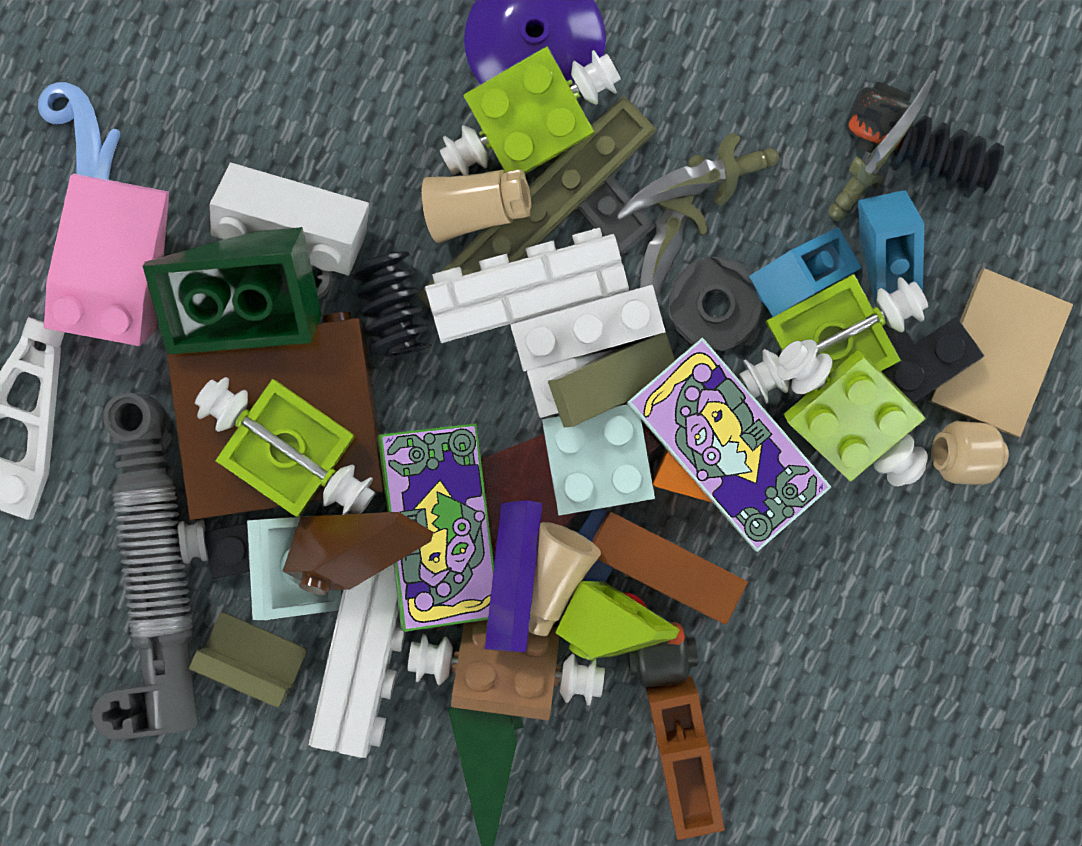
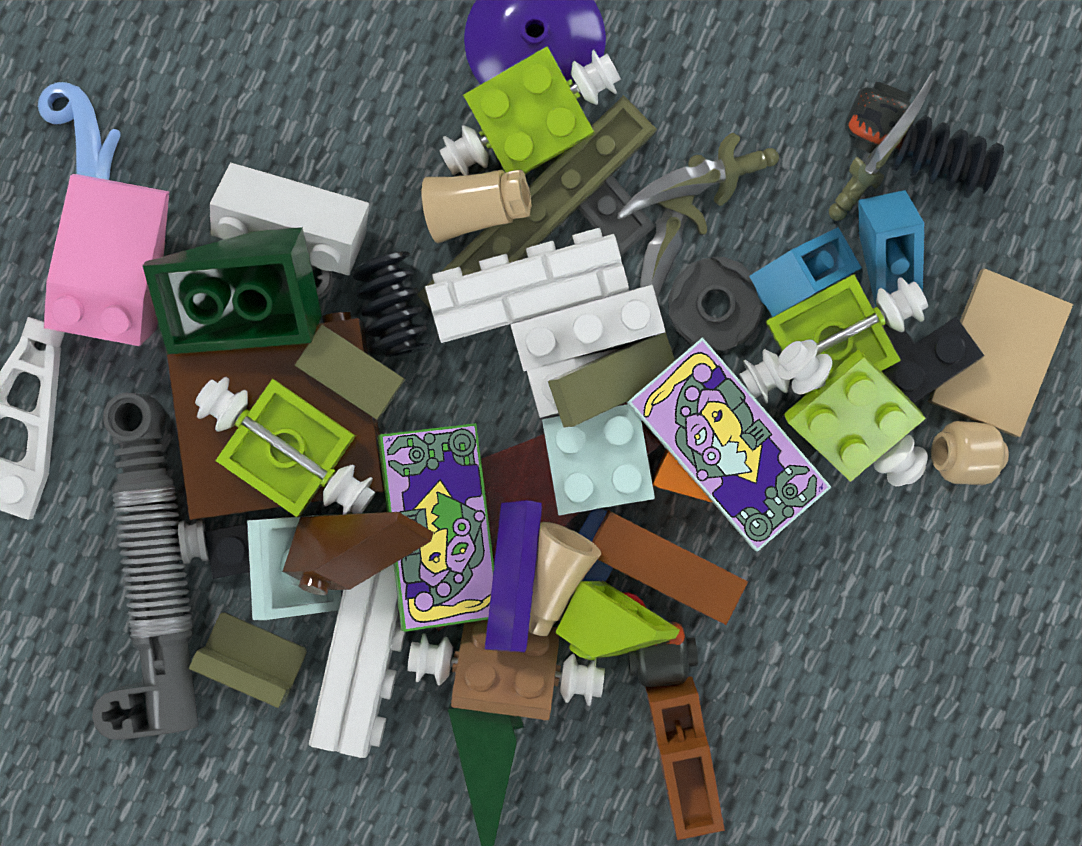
none -> olive tile [295,325,406,420]

